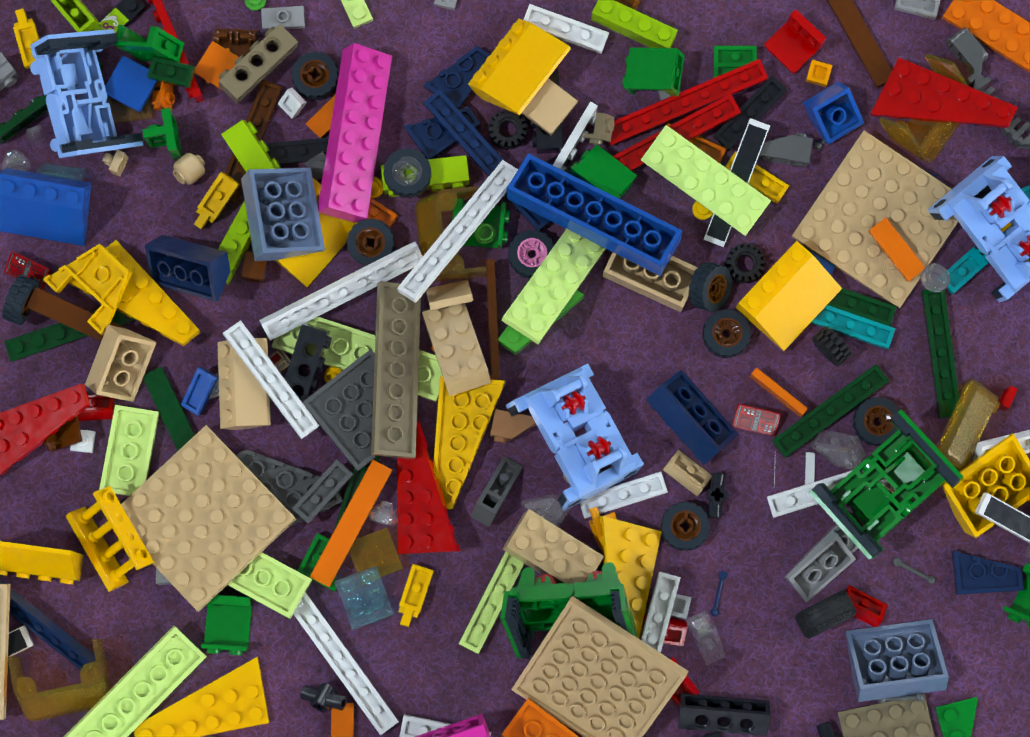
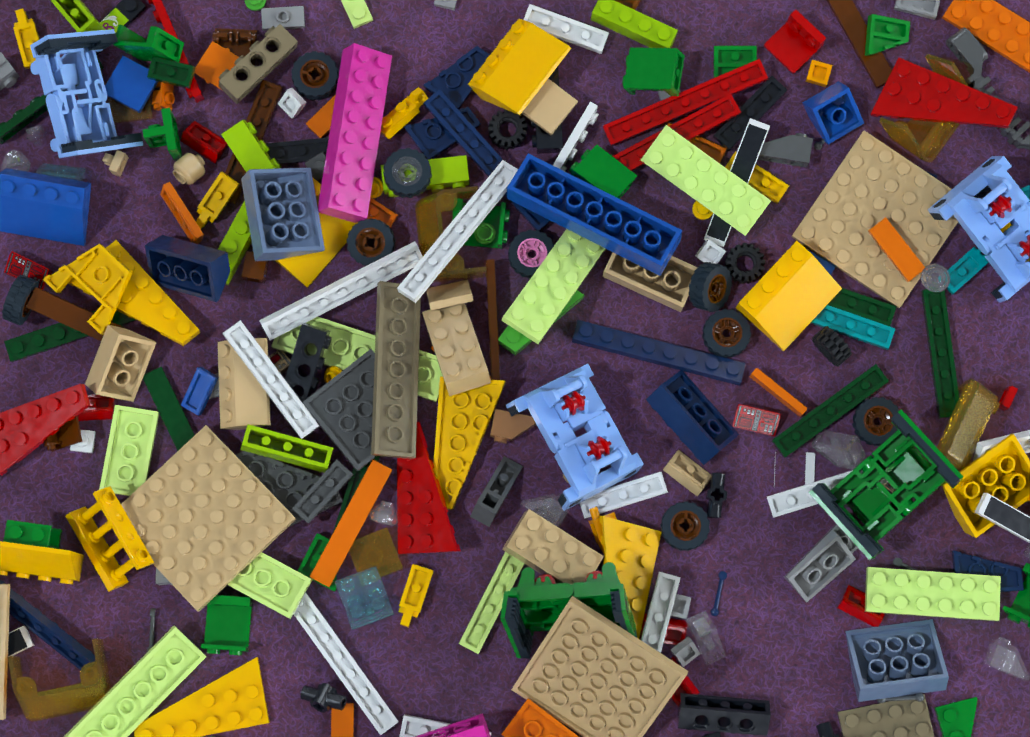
dark tan bracket [583,113,615,145] -> none
black tyre [795,590,856,639] -> none
none -> green panel [3,520,62,549]
none -> dark grey hinge [147,608,156,652]
none -> orange tile [160,182,204,244]
none -> red slope [180,121,228,164]
none -> lime brick [240,424,333,473]
none -> yellow hinge [380,87,428,139]
none -> dark blue plate [572,320,746,386]
none -> light grey plate [671,637,700,667]
none -> white plate [695,238,726,264]
none -> green wing [865,14,910,56]
none -> yellowish green plate [865,567,1001,621]
none -> clear slope [982,637,1030,681]

